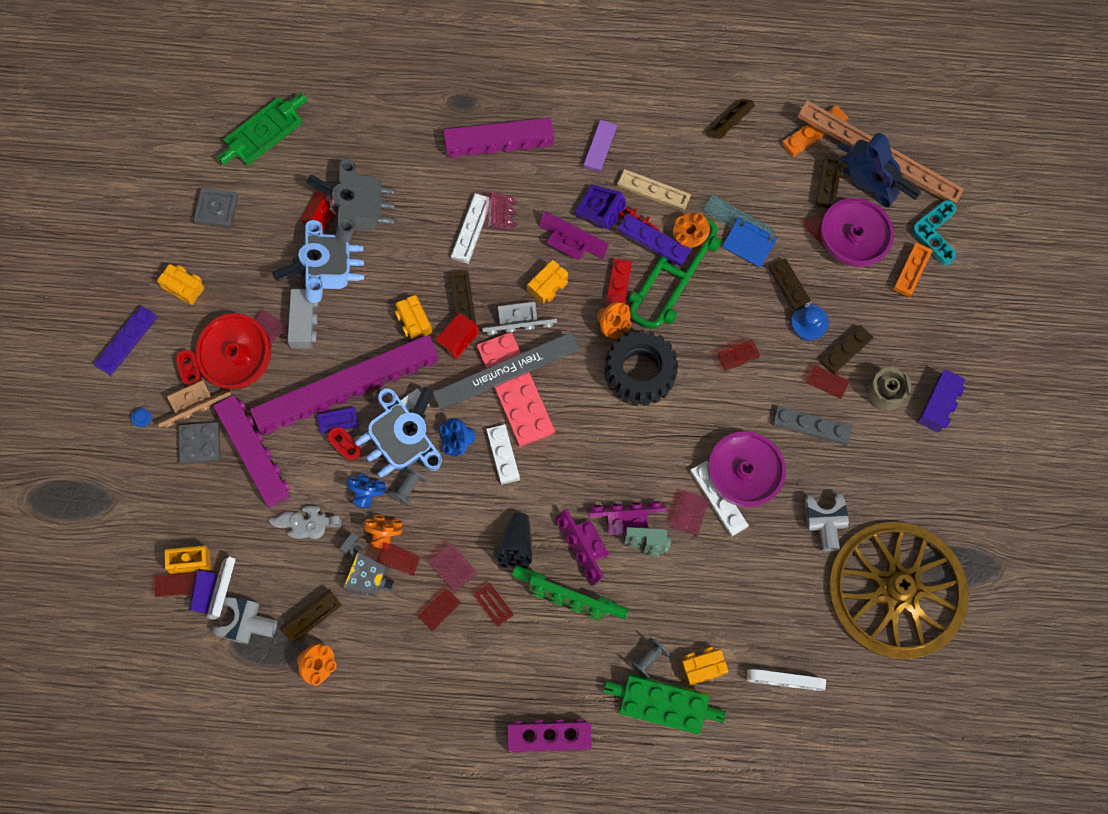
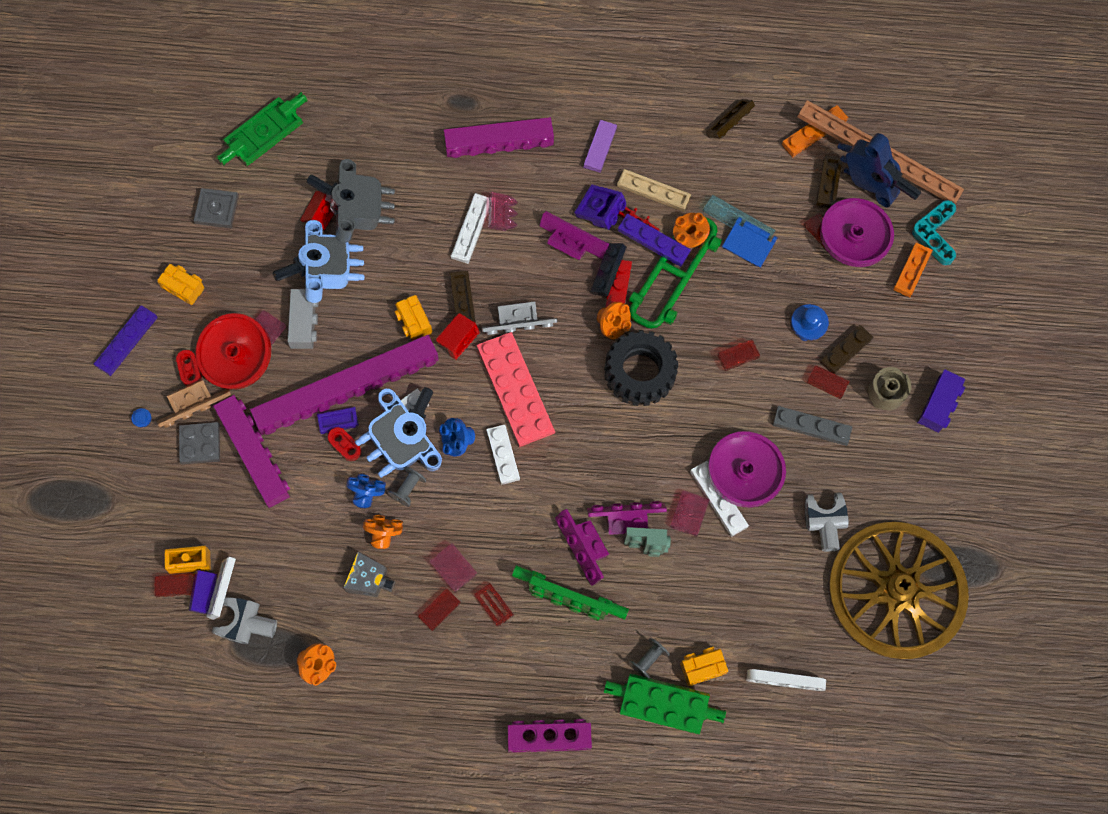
light grey piece [269,506,342,539] -> none
dark brown plate [280,589,342,643] -> none
dark grey tile [340,533,364,558] -> none
clear red tile [376,543,420,576] -> none
dark grey tile [433,332,580,411] -> none
black cone [493,512,533,569] -> none
light orange brick [527,260,568,304] -> none
dark brown plate [768,258,811,311] -> none
none -> black plate [590,243,627,296]

